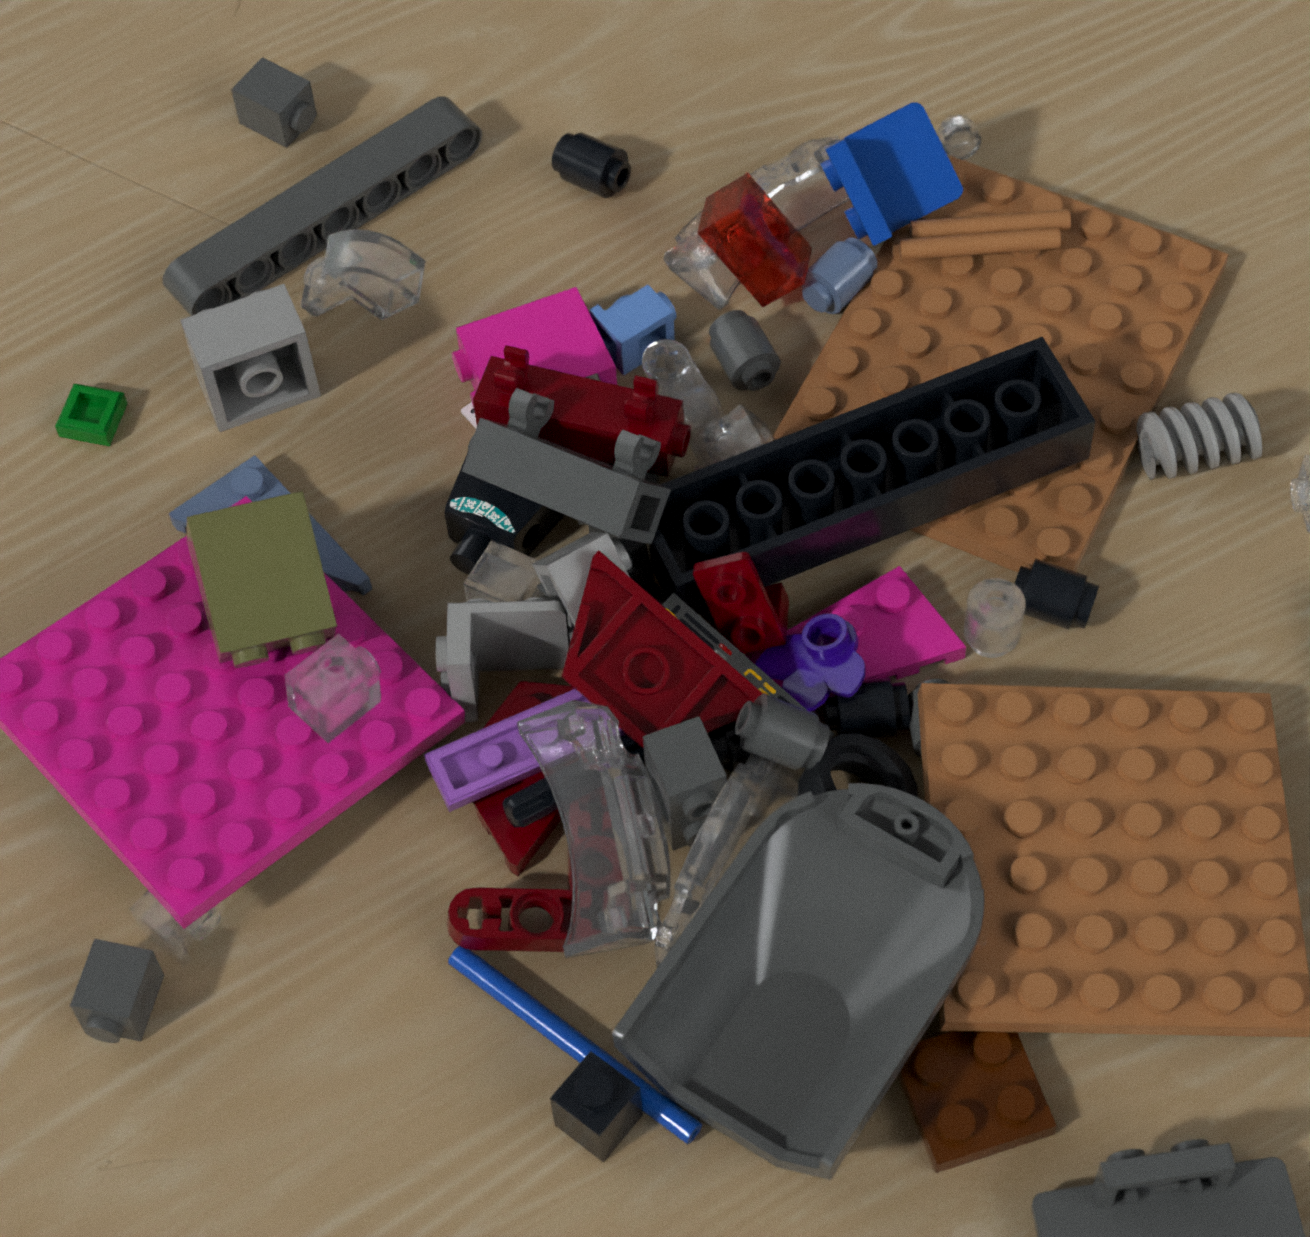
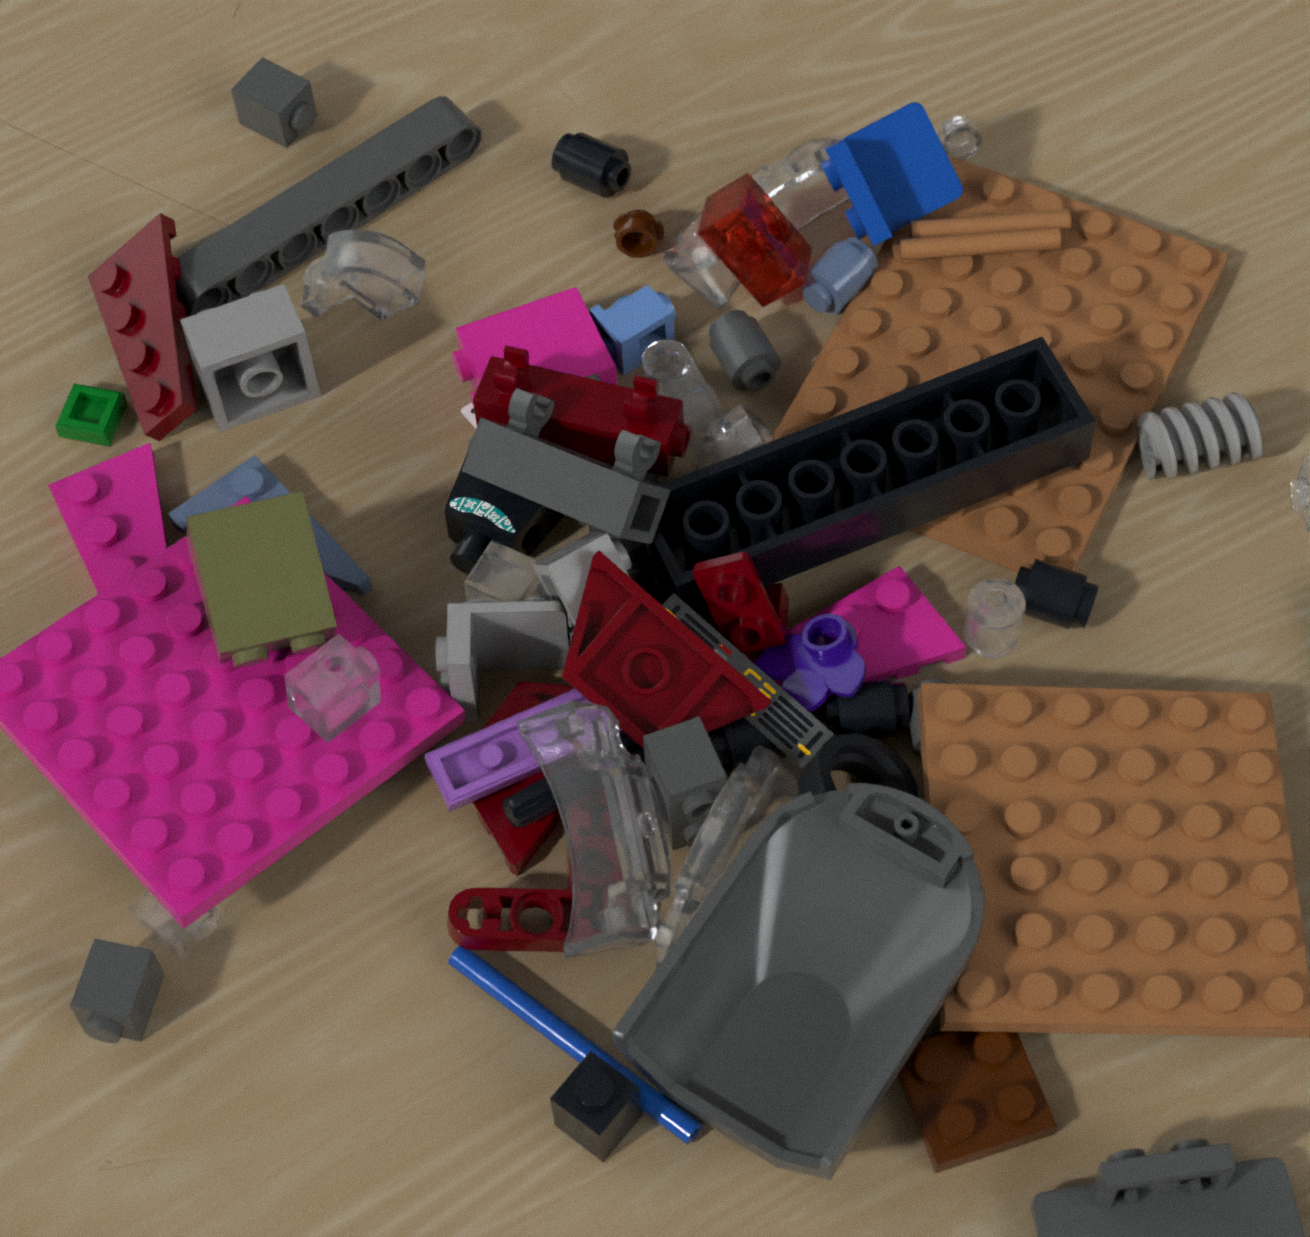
dark grey brick [735,694,830,770] -> none
none -> dark pink wing [48,443,169,594]
none -> dark red wing [88,213,197,441]
none -> reddish brown plate [613,209,665,258]

